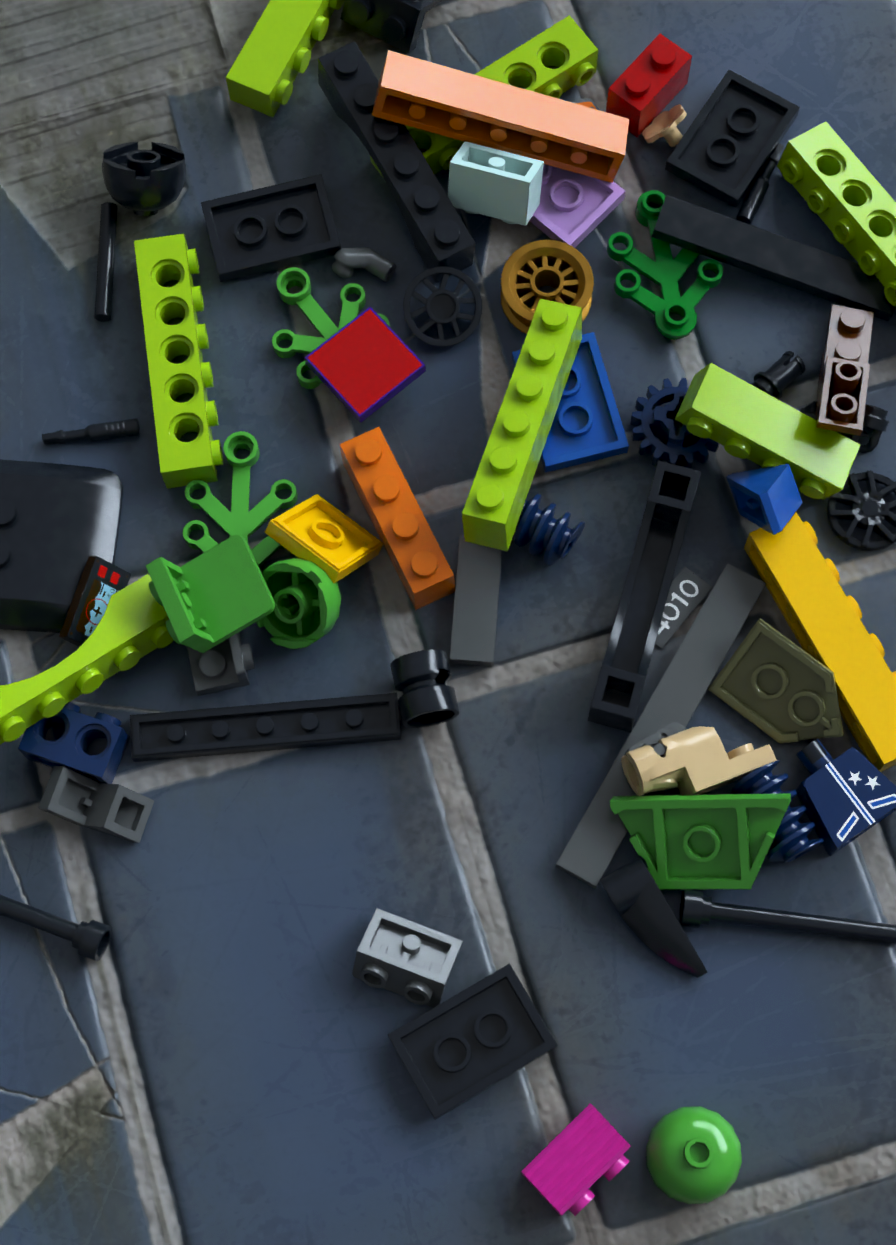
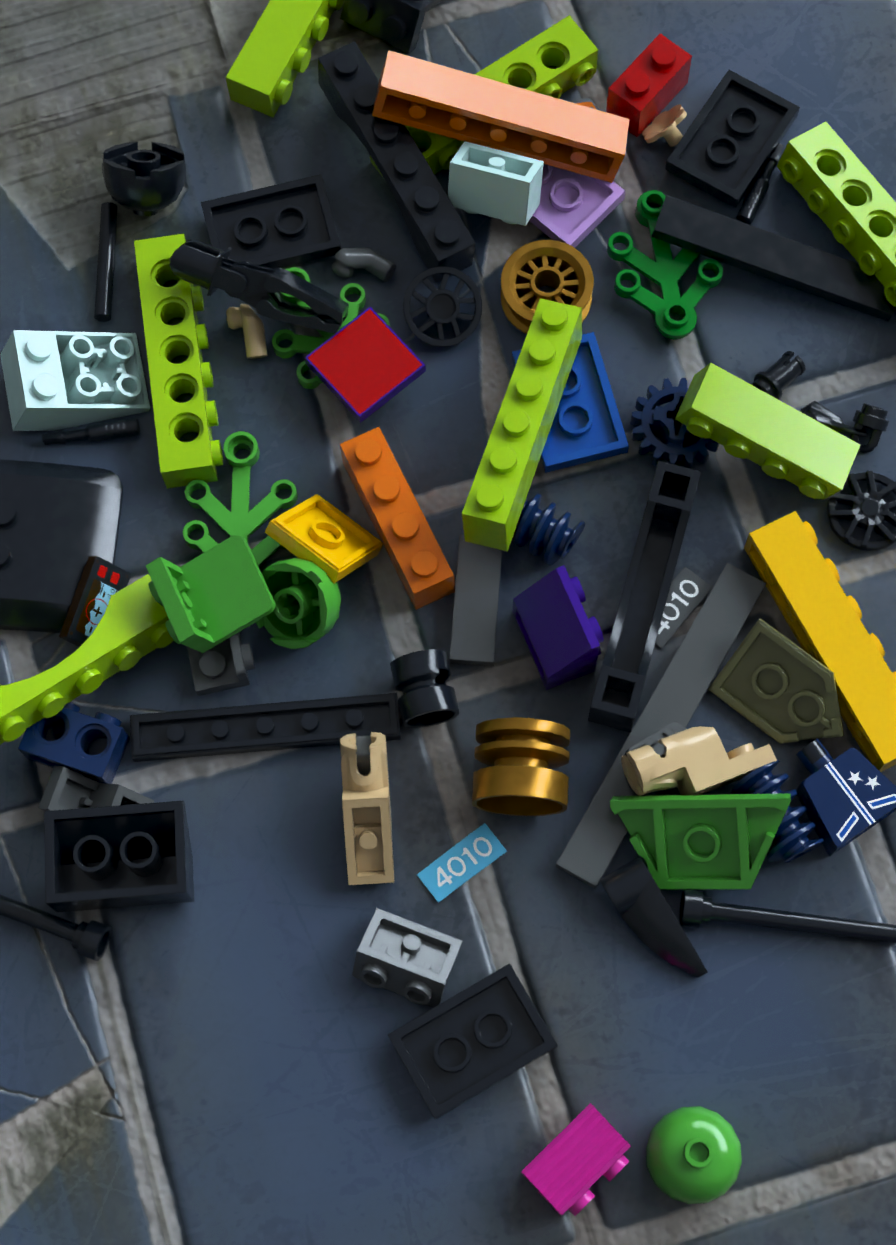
blue slope [726,464,803,535] -> none
slope [816,304,874,436] -> none
none -> light aqua slope [0,330,150,431]
none -> black slope [44,801,194,912]
none -> black arm [170,239,349,334]
none -> tan arm [226,304,268,359]
none -> tan plate [340,732,394,885]
none -> medium azure sticker [417,823,507,903]
none -> pearl gold wheel [472,717,570,816]
none -> dark purple slope [512,565,604,690]

